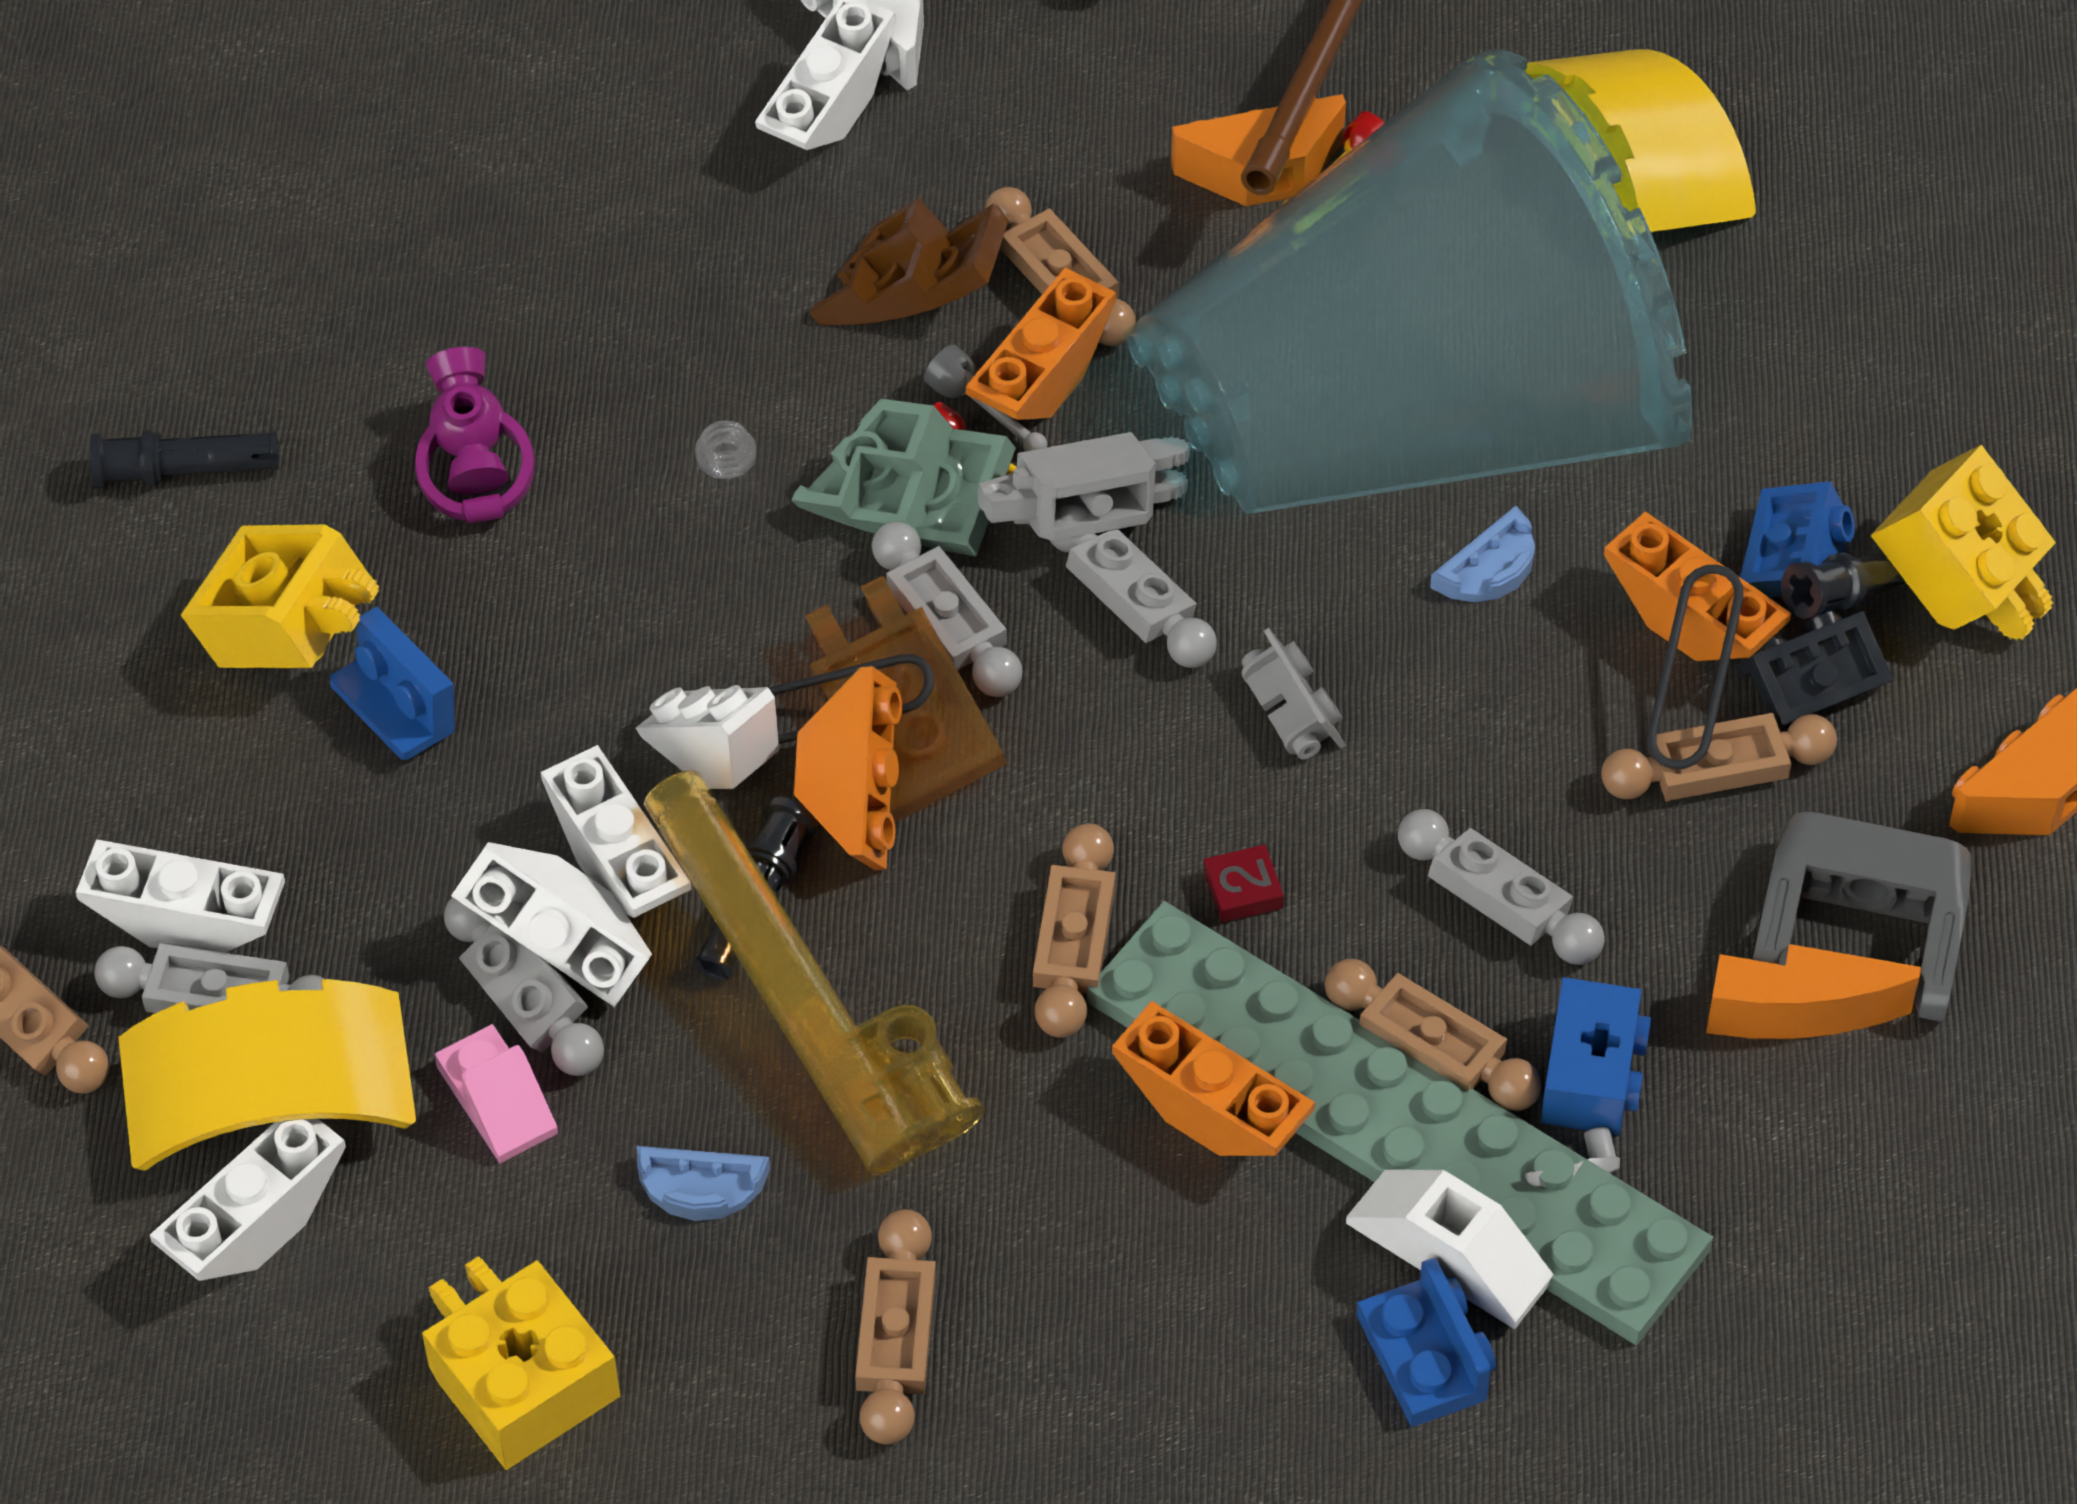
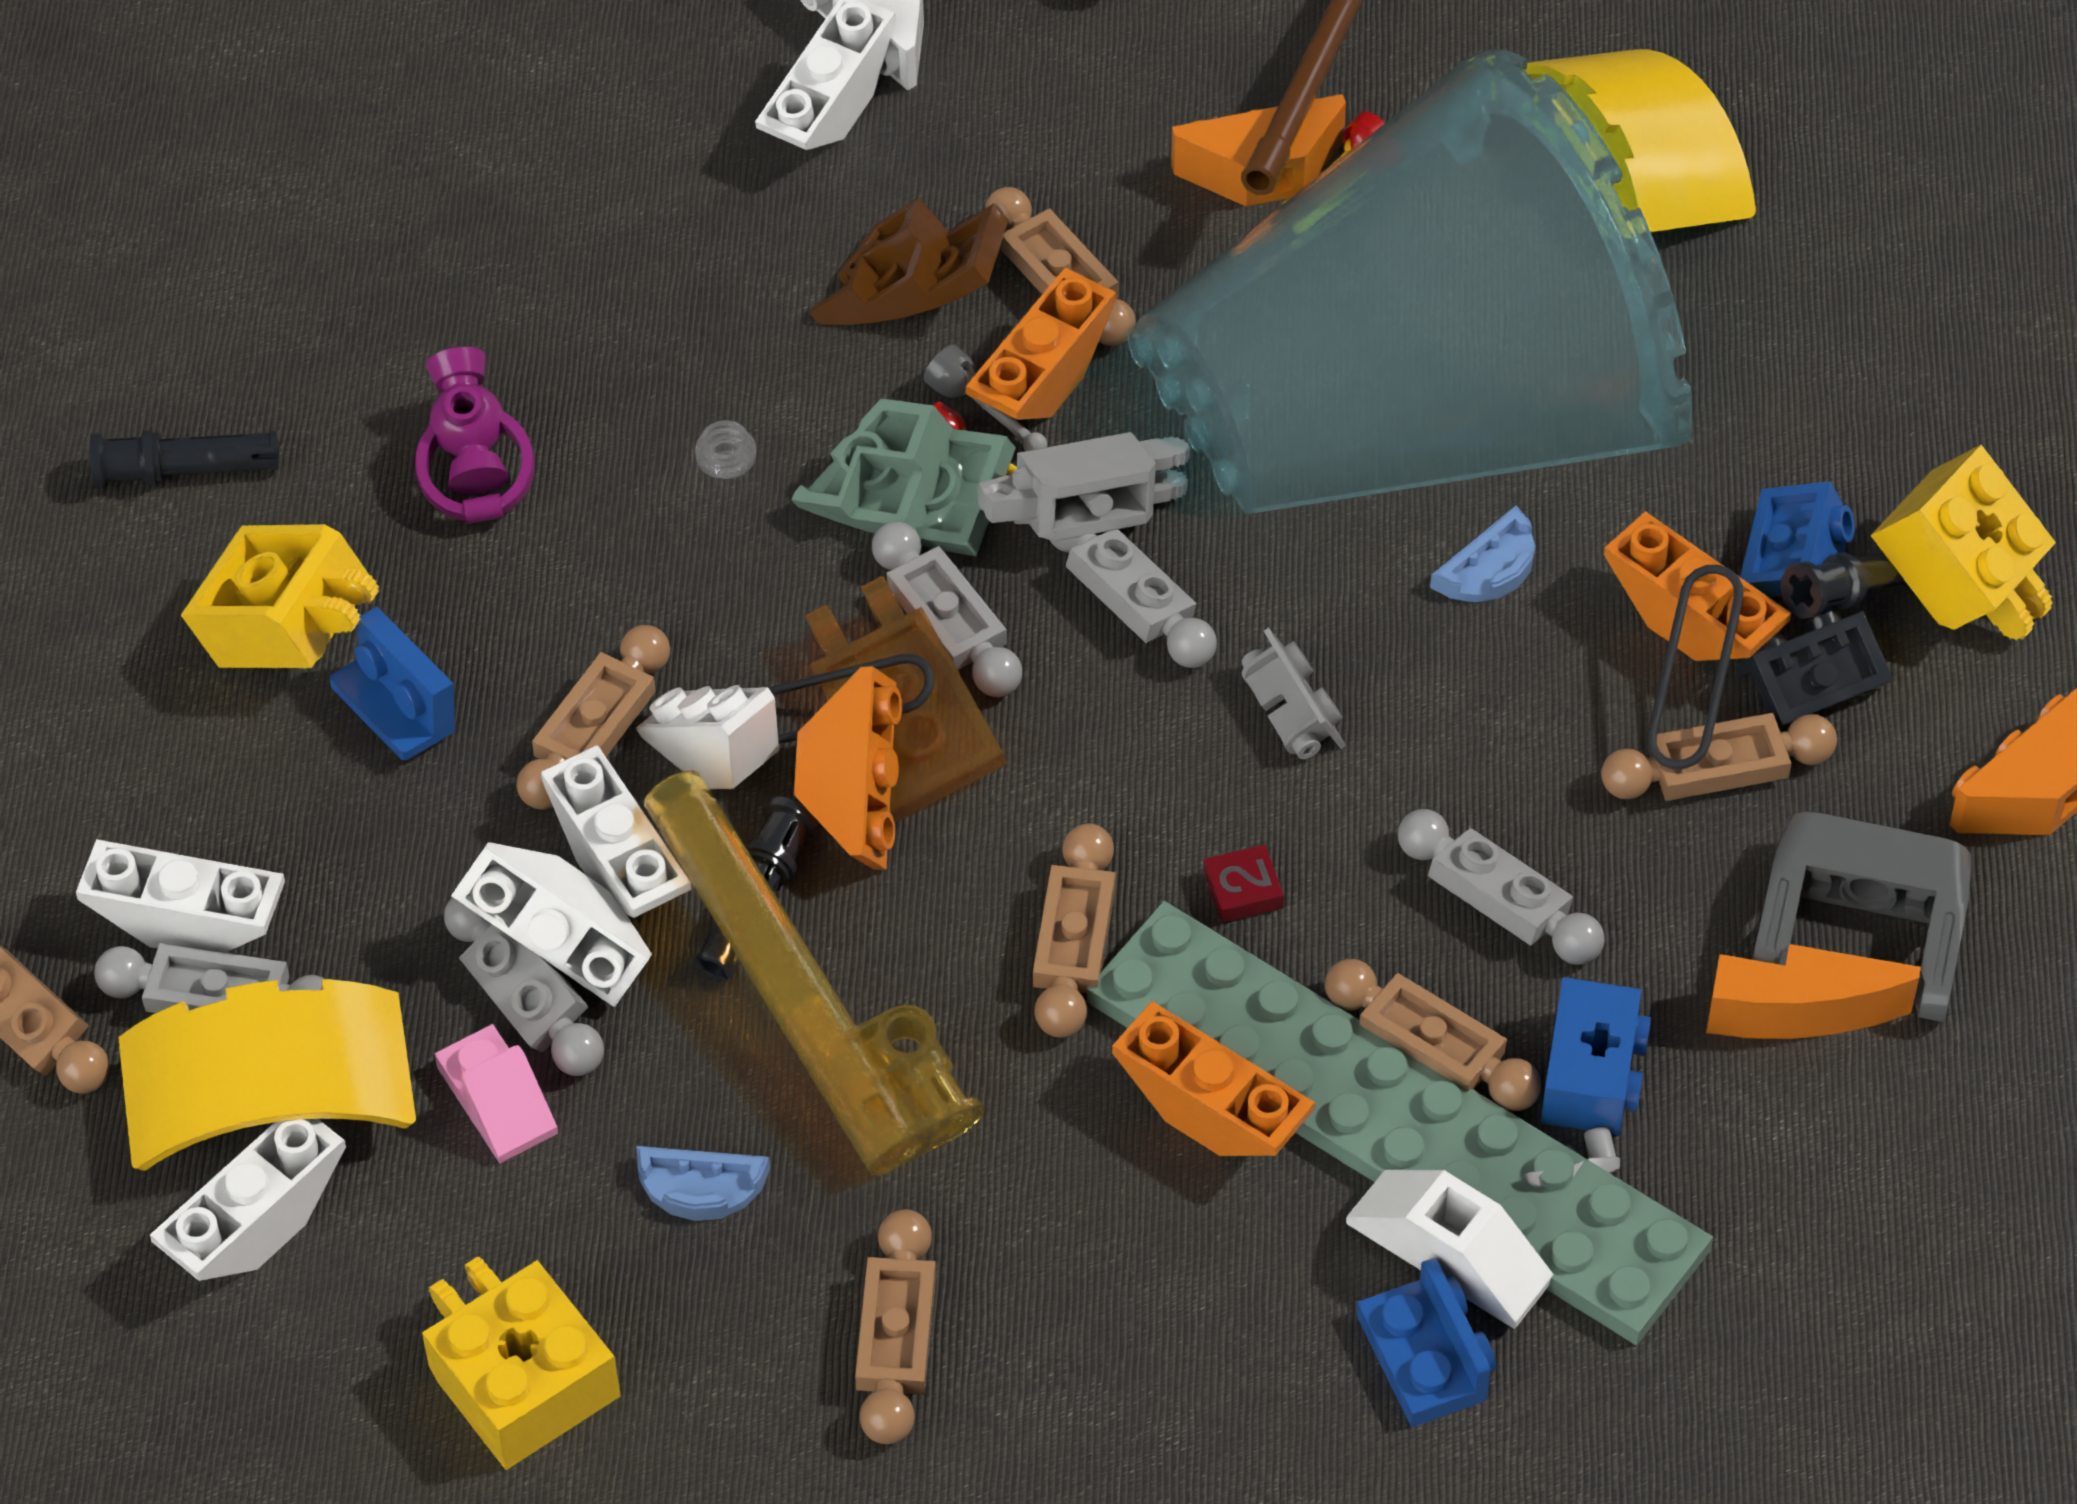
none -> medium nougat plate [517,625,670,810]

